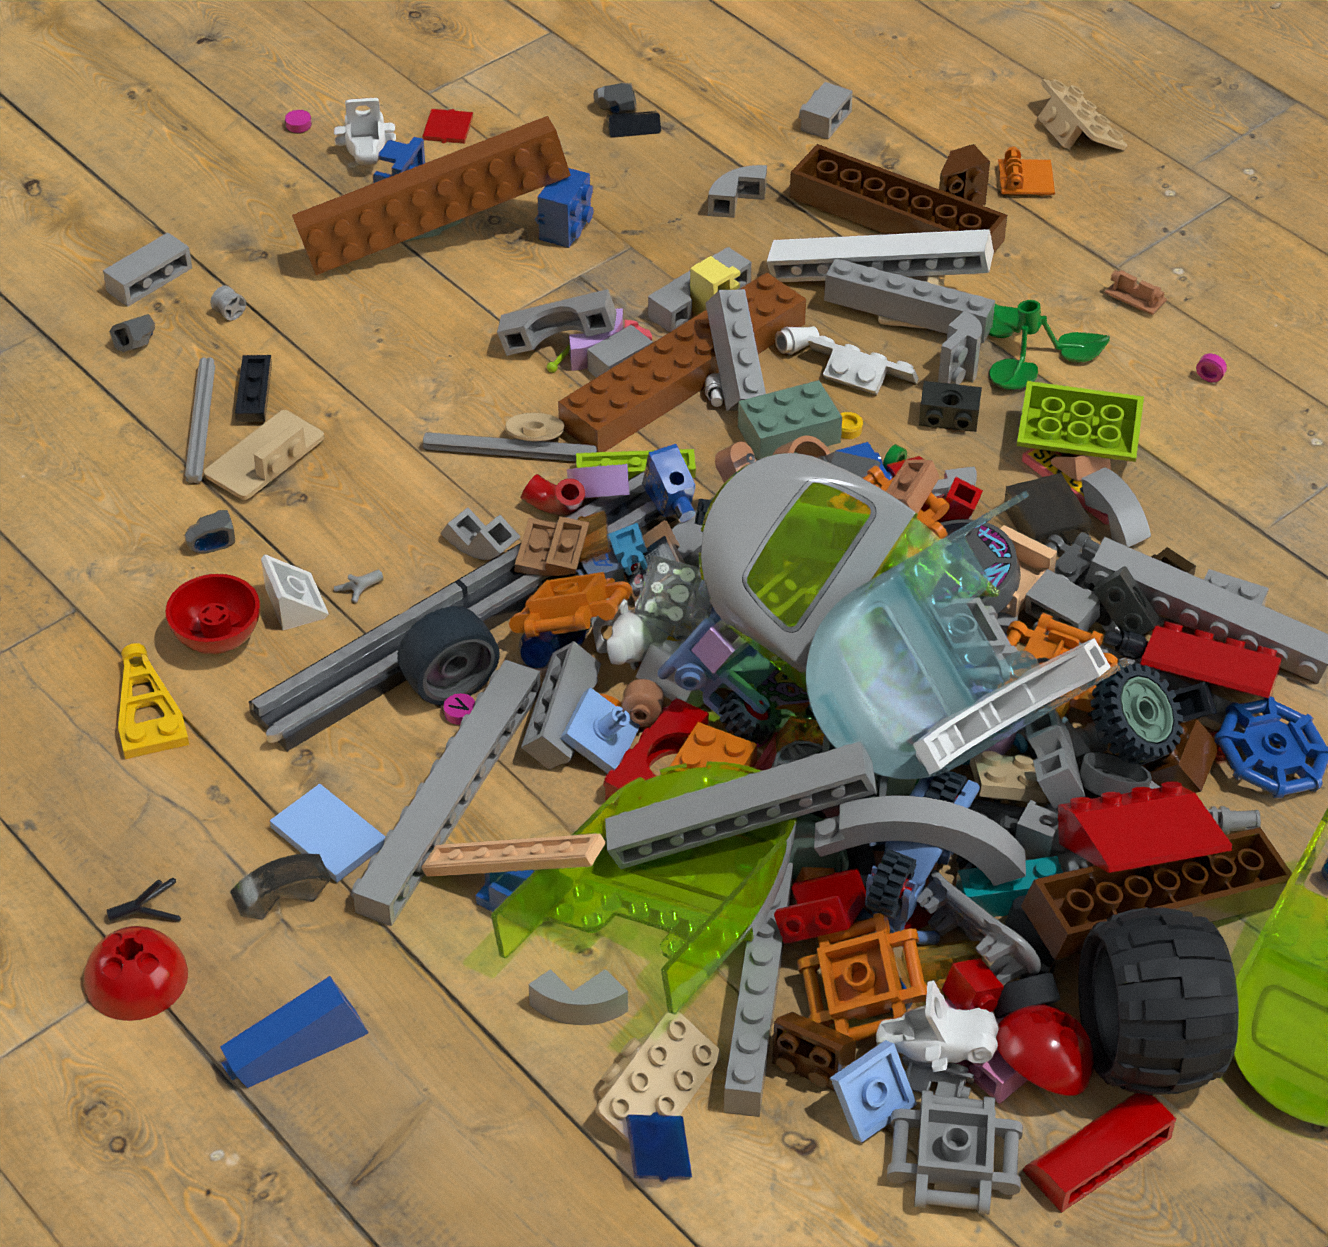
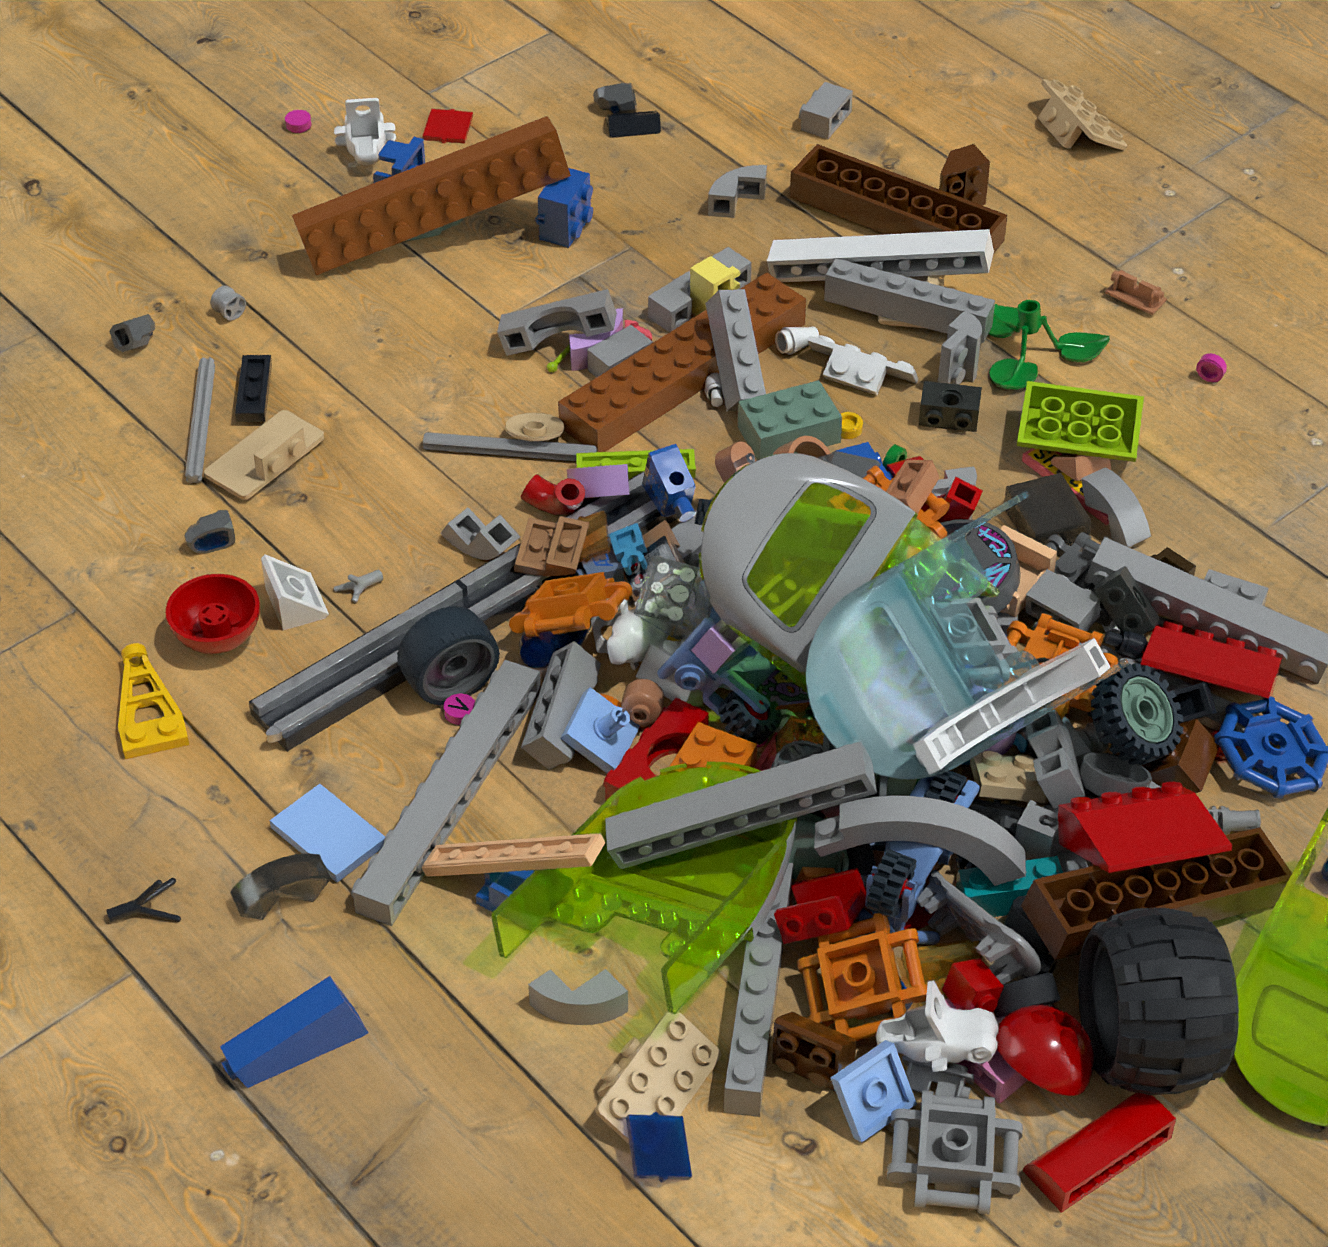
red piece [83,926,188,1021] -> none
light grey brick [103,233,192,307] -> none
orange hinge [998,146,1055,195] -> none

